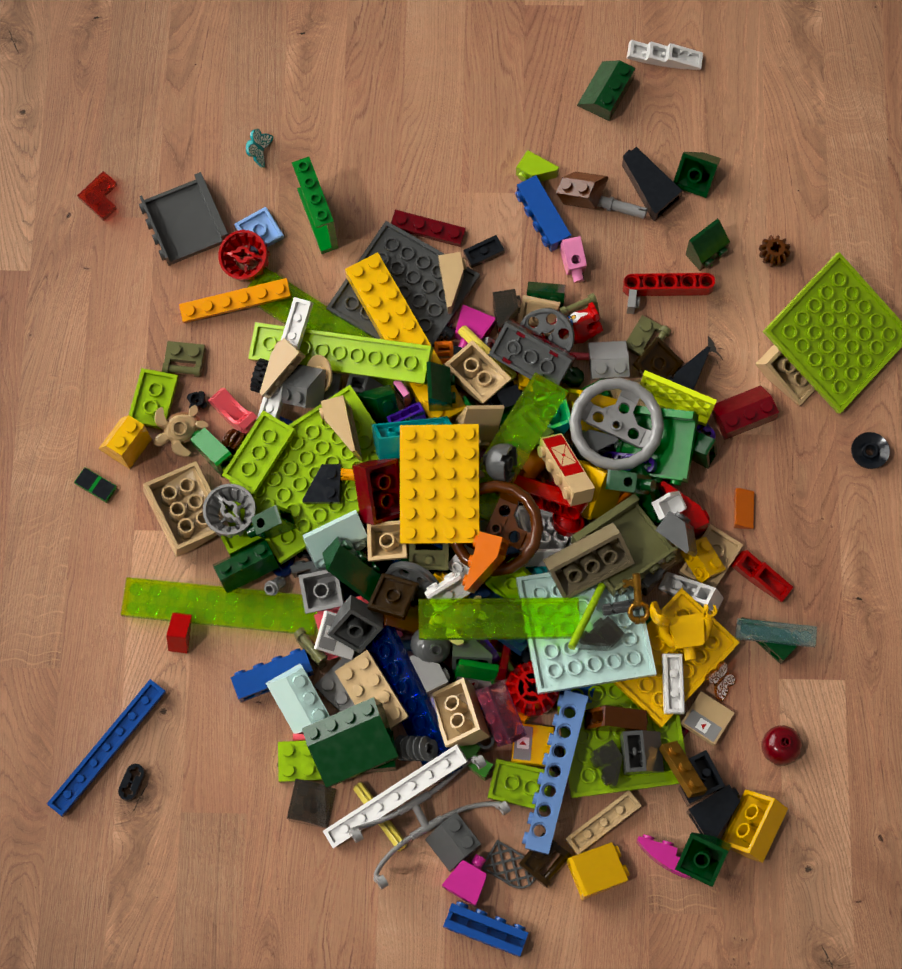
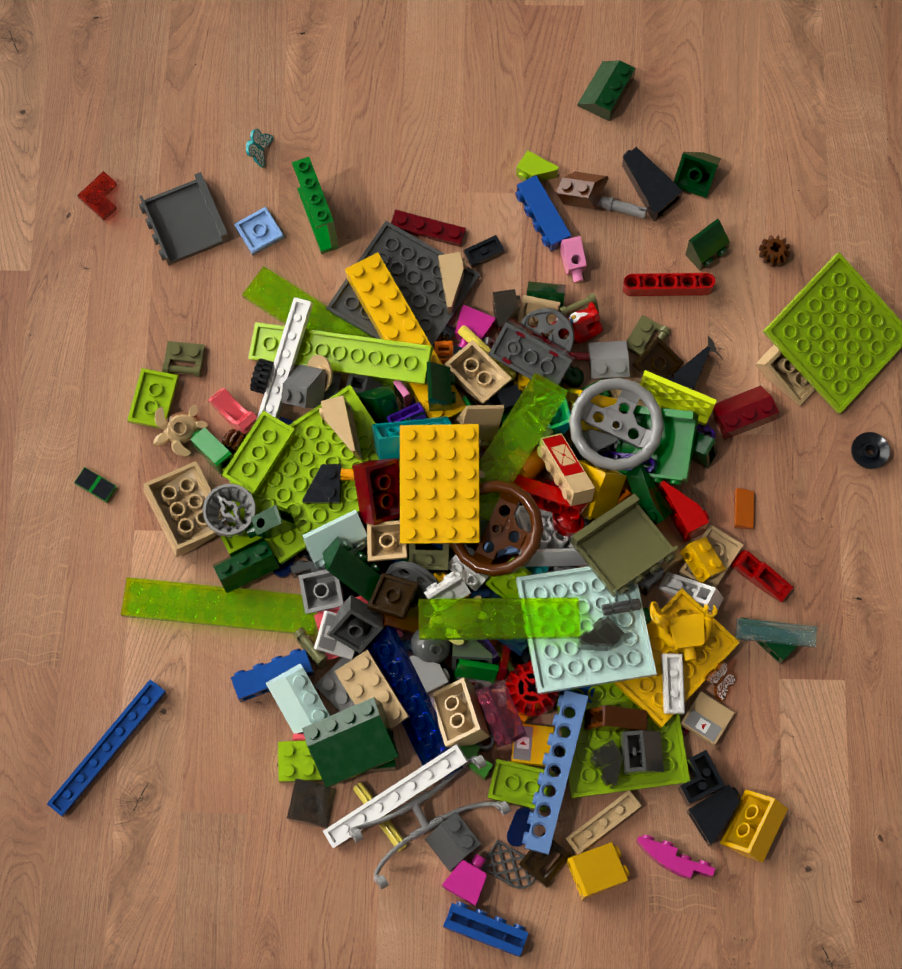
yellow slope [98,415,152,469] -> none
black beam [118,764,146,802] -> none
red slope [166,612,192,654] -> none
light orange plate [179,278,292,323] -> none
black plate [187,391,208,409] -> none
red gear [218,230,270,282] -> none
tan slope [260,338,306,399] -> none
light grey pin [264,576,286,595] -> none
dark grey piece [395,735,438,762] -> none
orange slope [462,531,509,593] -> none
dark grey cylinder [483,443,518,482] -> none
dark tan slope [543,523,635,601] -> none
lime bar [568,583,606,650] -> none
dark green torso [605,469,656,495] -> none
pearl gold piece [622,573,650,624] -> none
white slope [627,40,703,70] -> none
light grey plate [627,289,640,314] -> none
white panel [652,491,687,520] -> none
dark grey slope [656,511,697,557] -> none
pearl gold plate [659,741,707,798] -> none
dark green slope [675,832,731,887] -> none
dark red cylinder [761,725,802,766] -> none
none -> clear blue tile [507,807,532,847]

